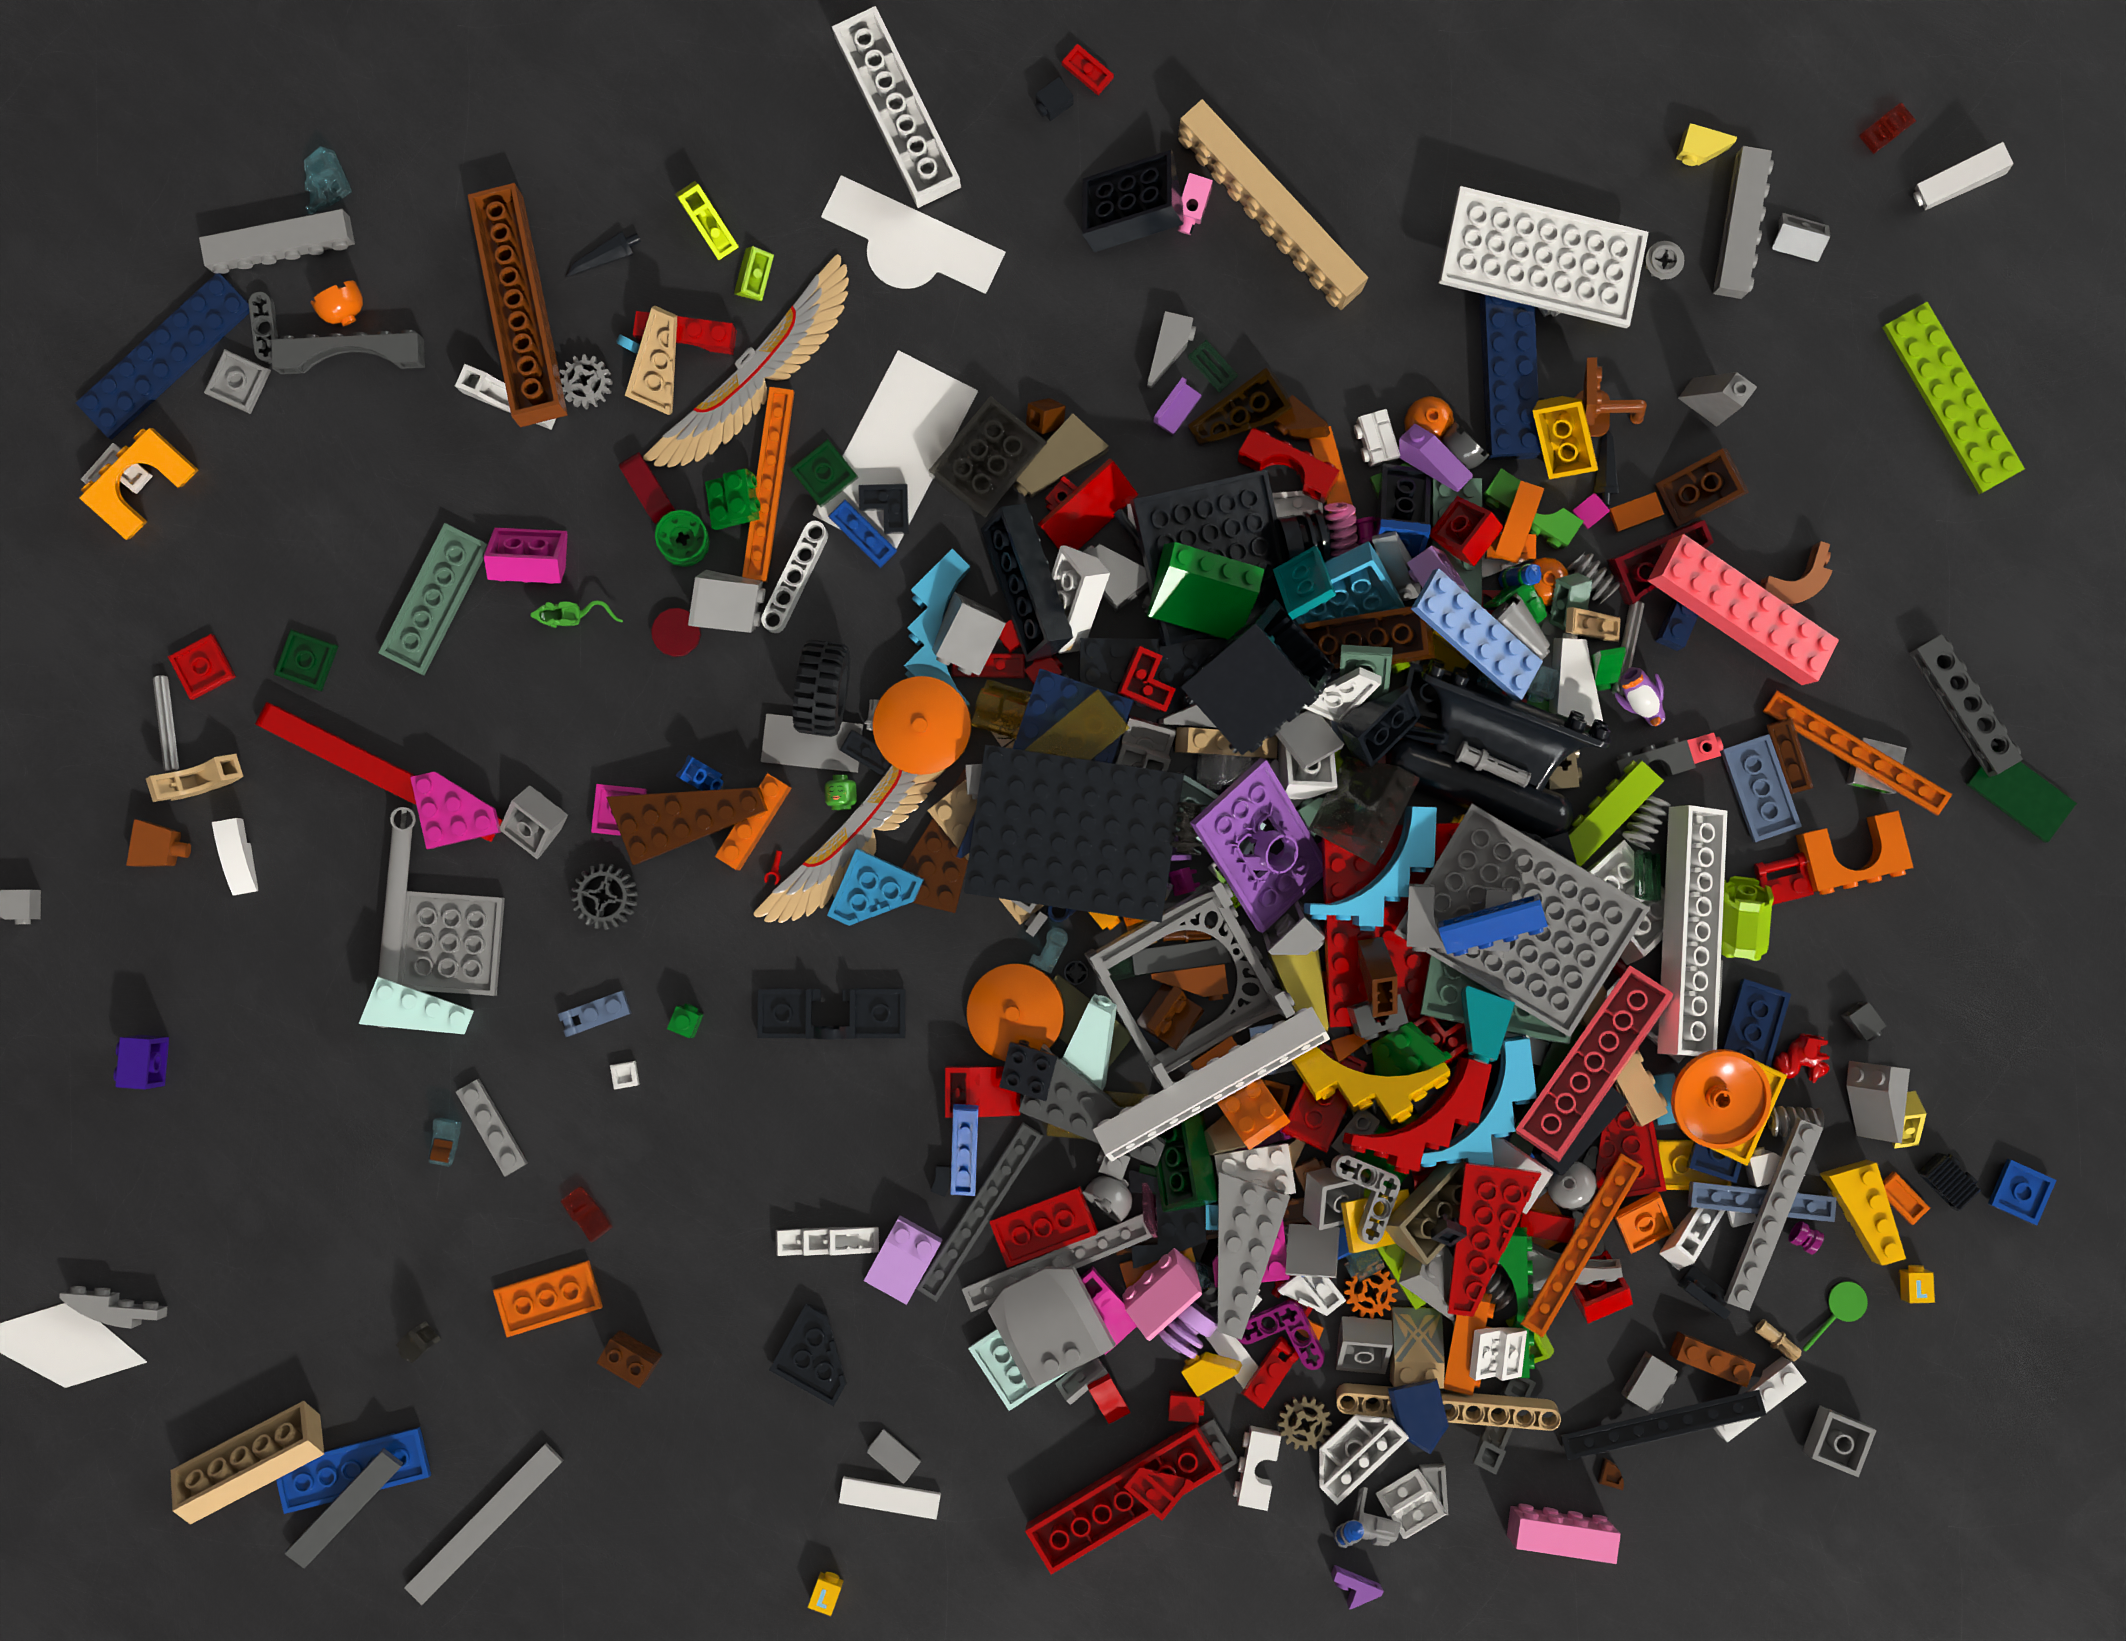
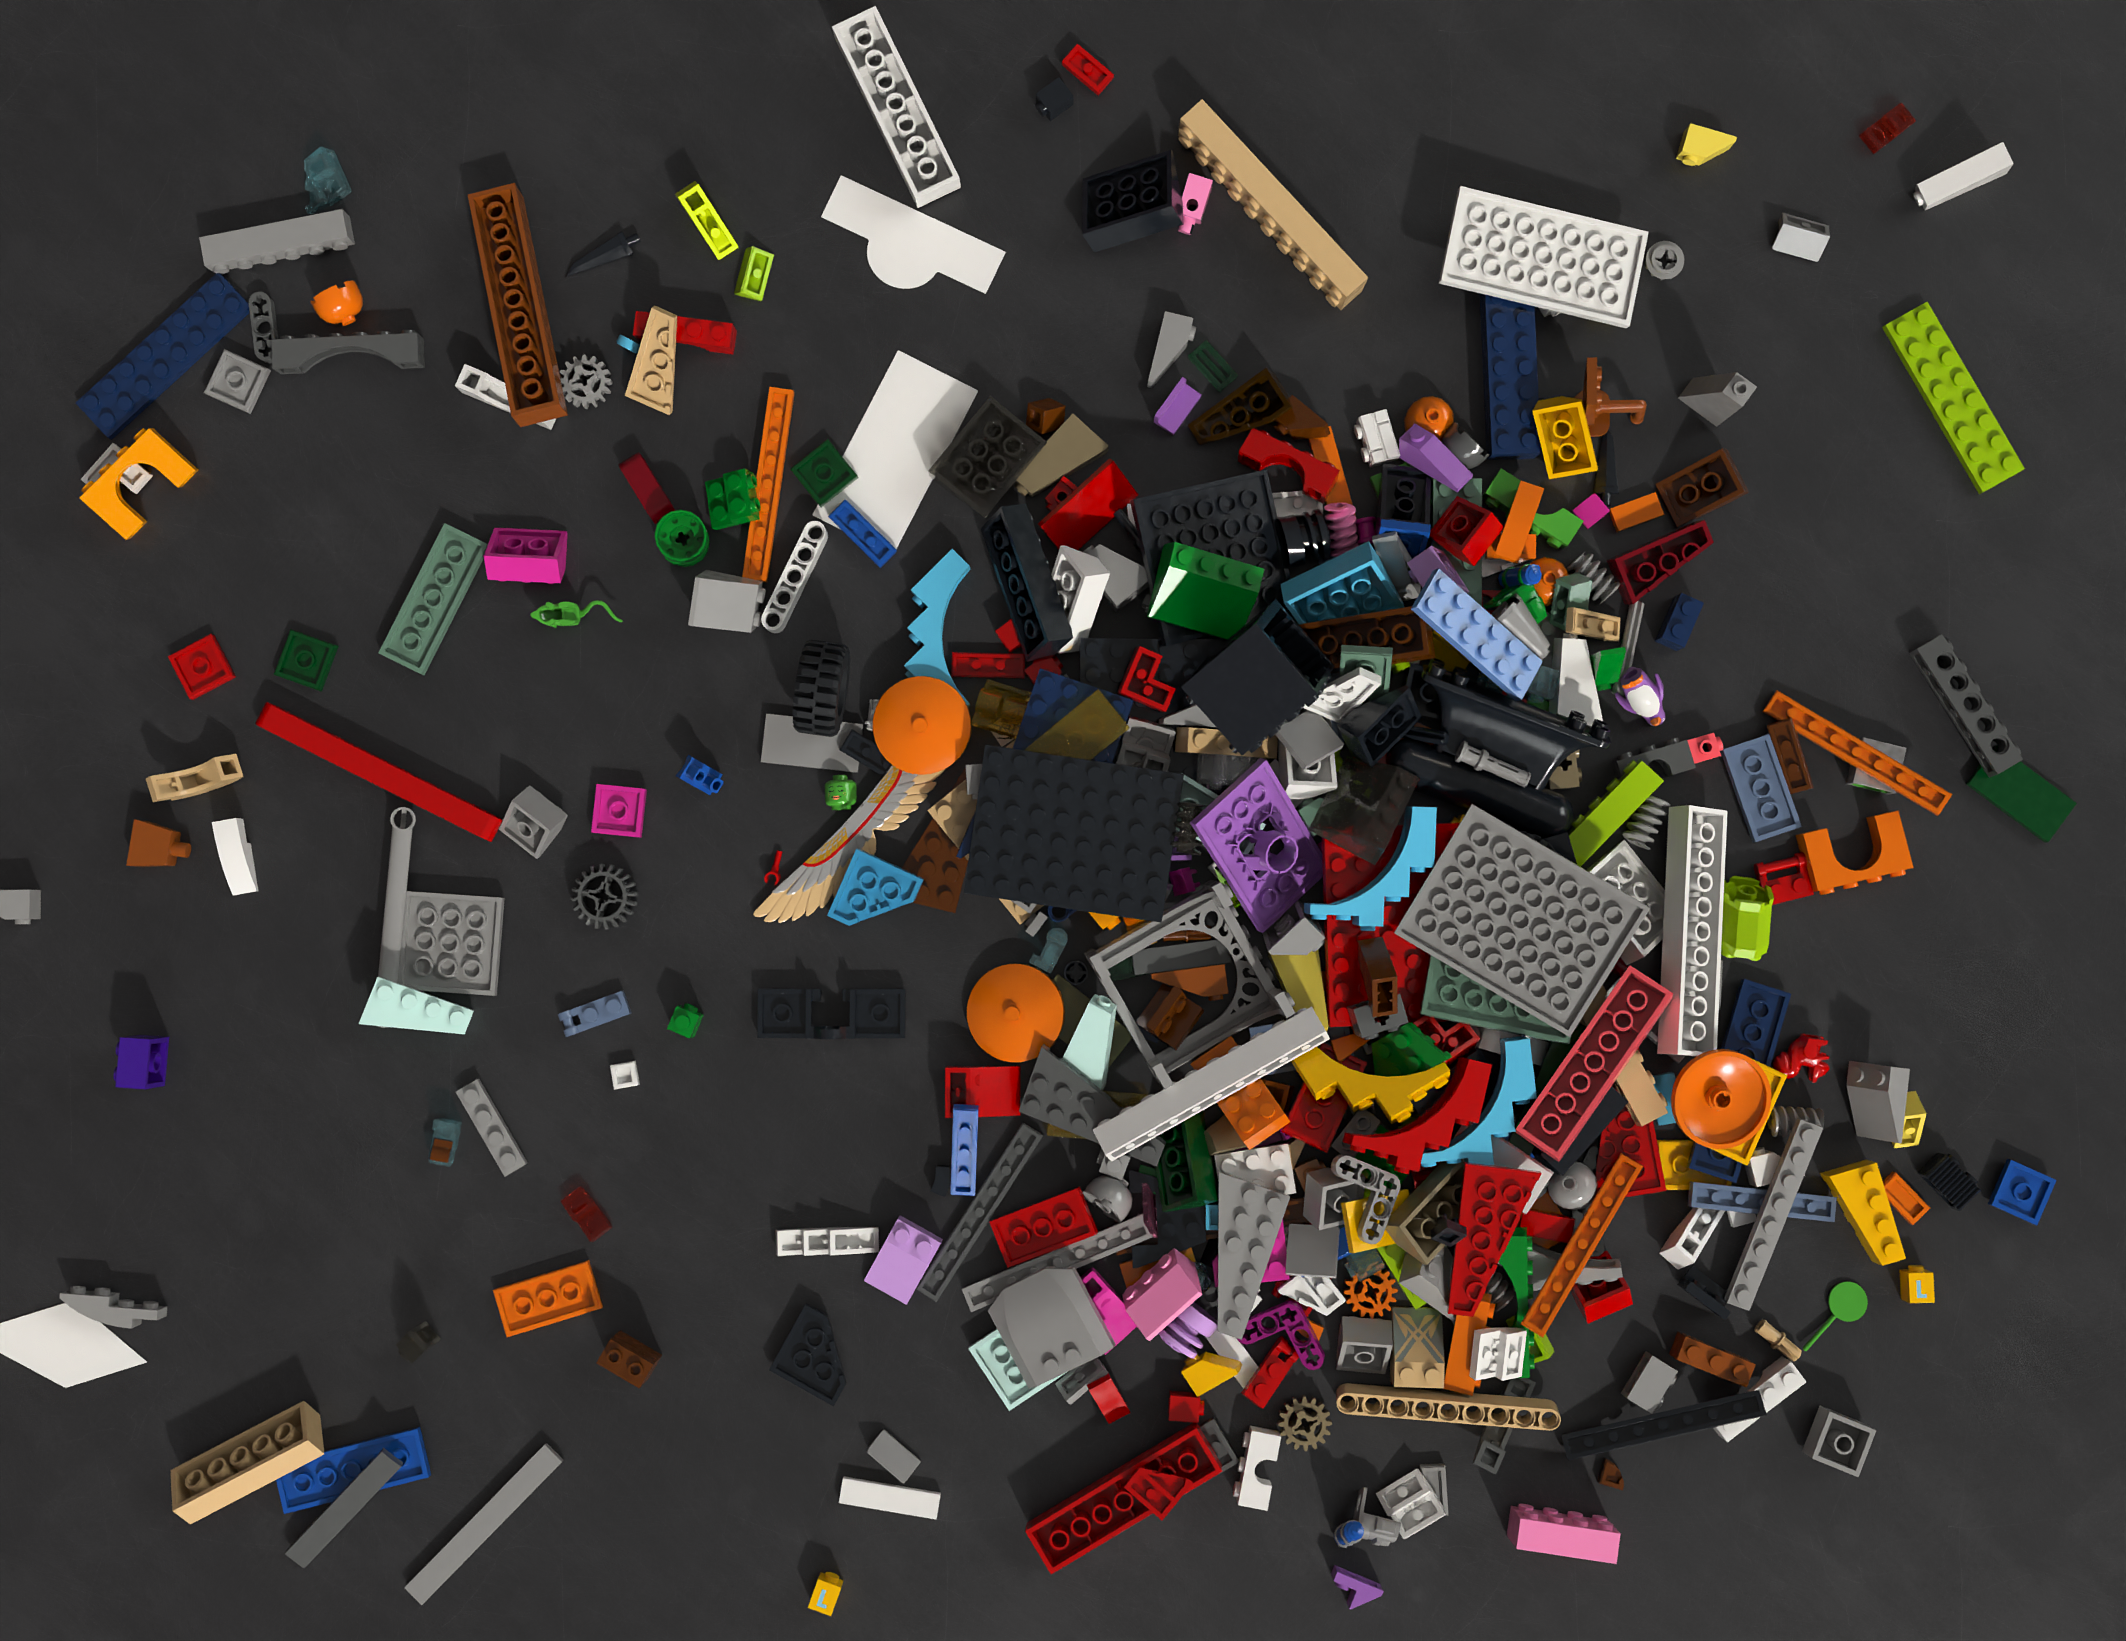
light grey axle [153,675,179,771] -> none
dark pink plate [410,772,501,849] -> none
reddish brown wing [606,788,768,865] -> none
piece [643,254,849,468] -> none
dark red tile [651,608,701,657] -> none
orange brick [715,773,791,870] -> none
black plate [859,484,909,534] -> none
light grey slope [932,592,1006,675] -> none
black hinge [999,1040,1058,1101] -> none
teal plate [1273,545,1336,620] -> none
white wedge [1319,1414,1409,1505] -> none
dark blue tile [1388,1378,1449,1454] -> none
light grey arch [1407,884,1512,956] -> none
blue slope [1438,894,1548,956] -> none
teal slope [1461,986,1515,1064] -> none
orange plate [1614,1191,1675,1254] -> none
clear green tile [1634,849,1661,902] -> none
coral brick [1647,534,1839,685] -> none
light grey brick [1713,146,1774,299] -> none
nougat arch [1760,541,1833,606] -> none
magenta wheel [1788,1221,1824,1255] -> none
dark grey brick [1841,1001,1886,1041] -> none

